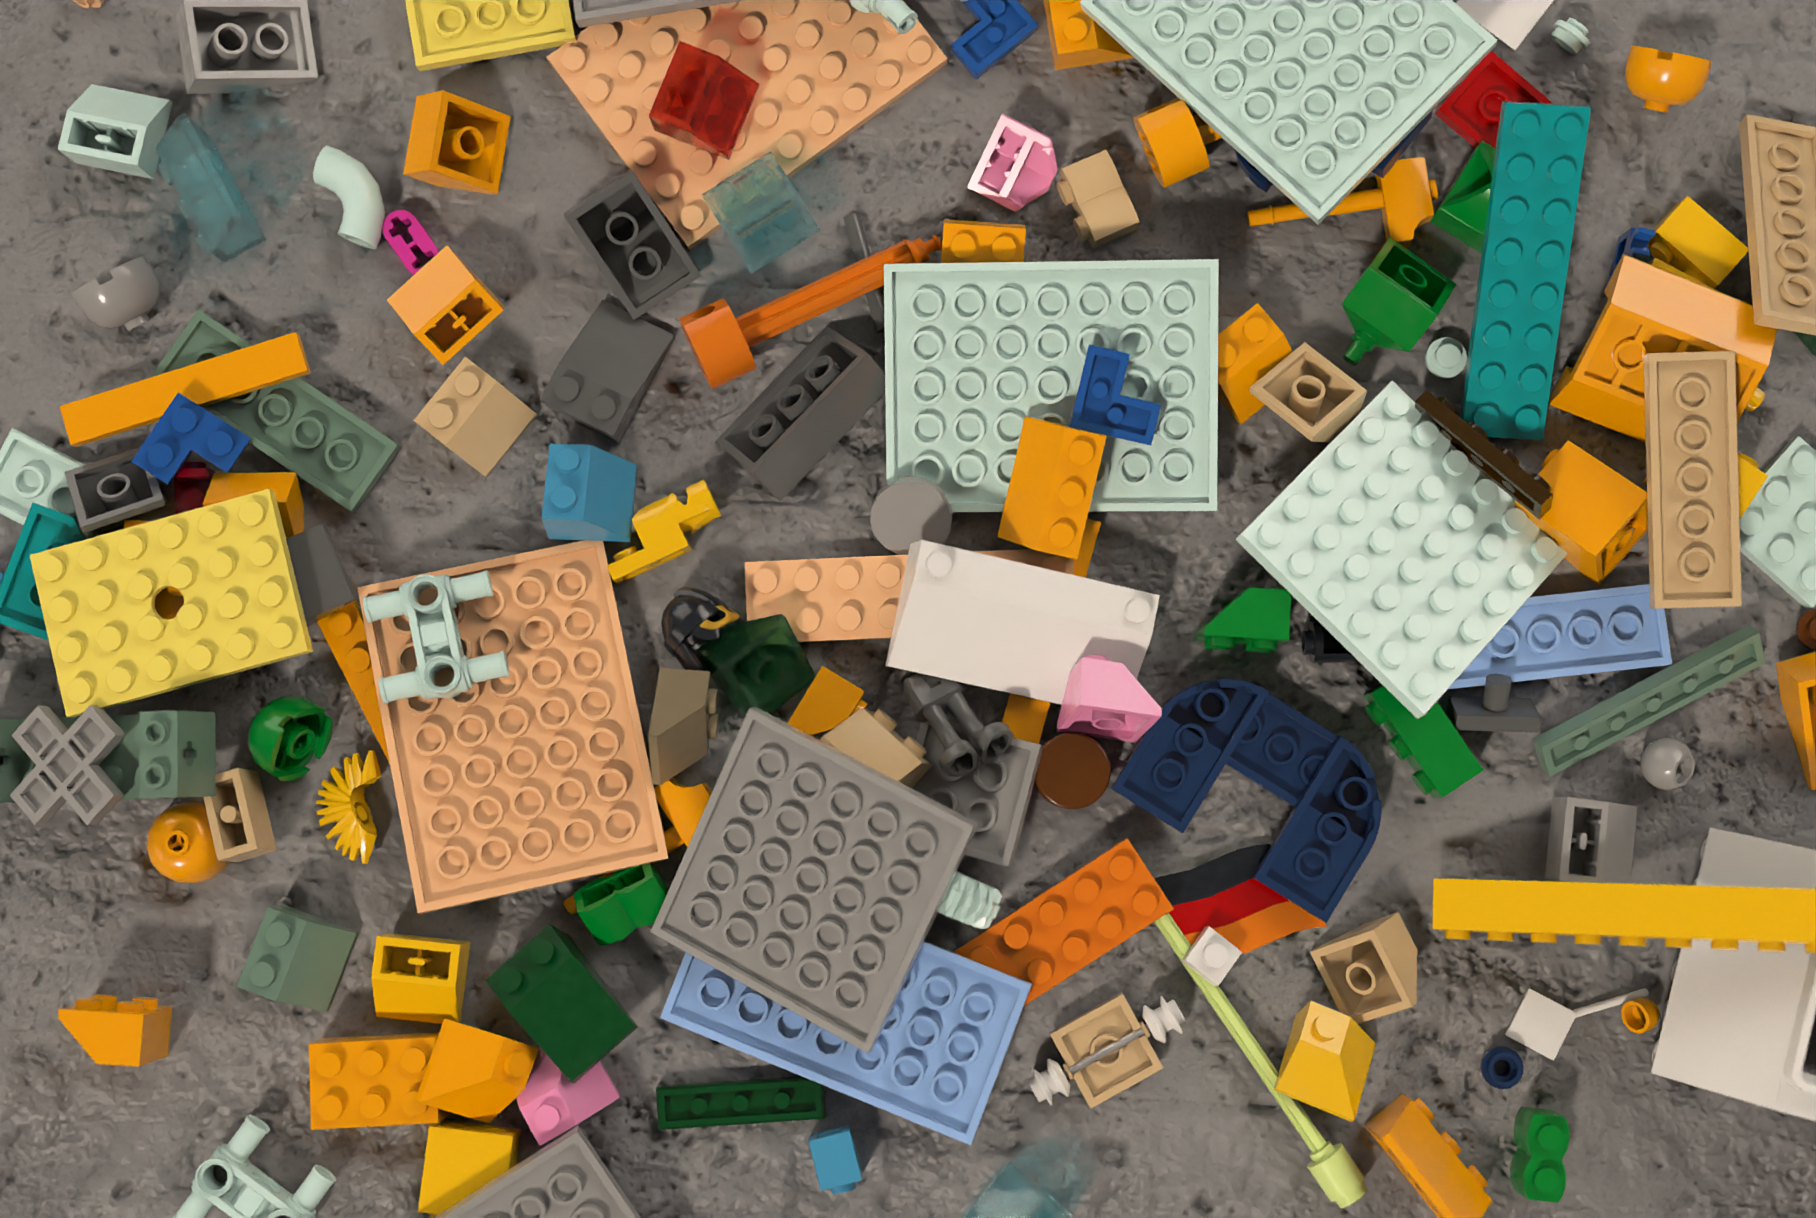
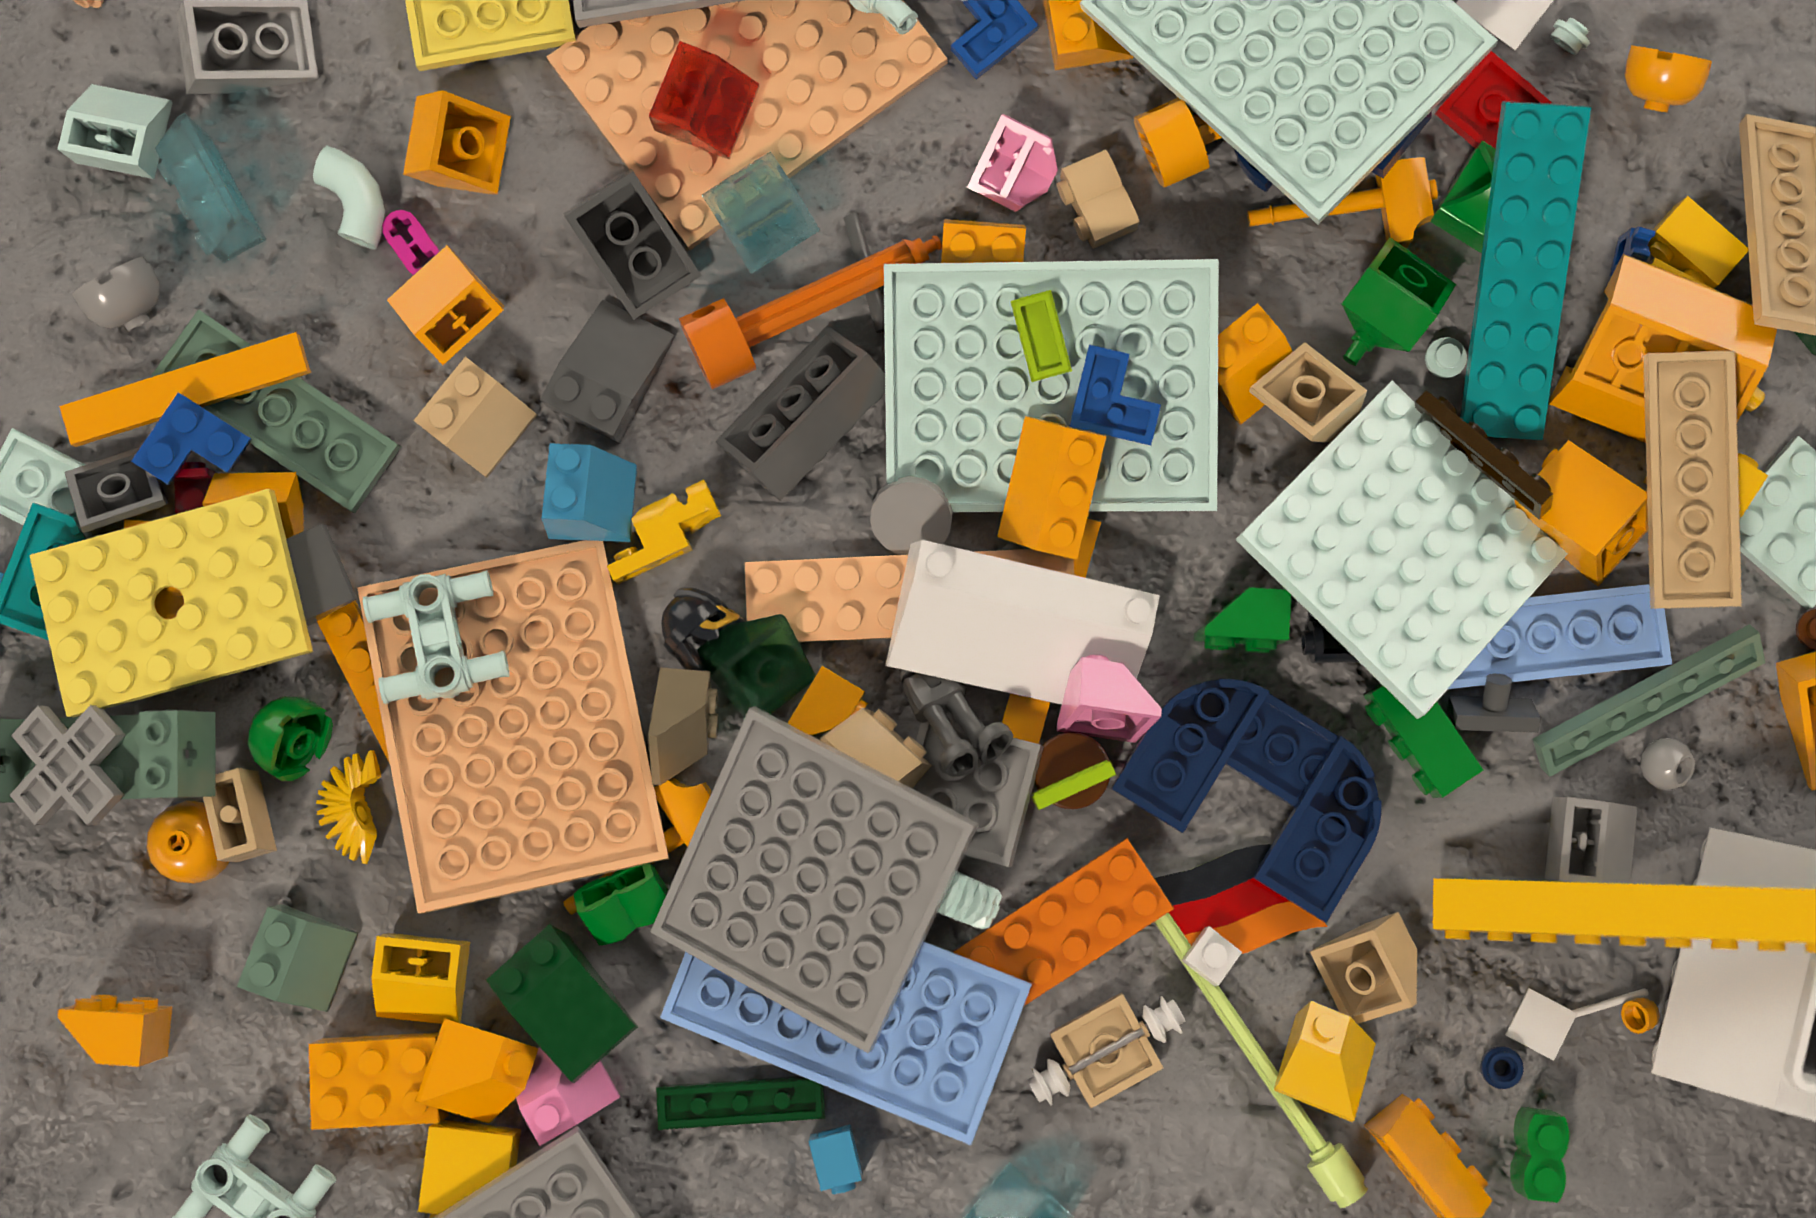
none -> lime tile [1010,290,1072,382]
none -> lime tile [1031,760,1116,810]

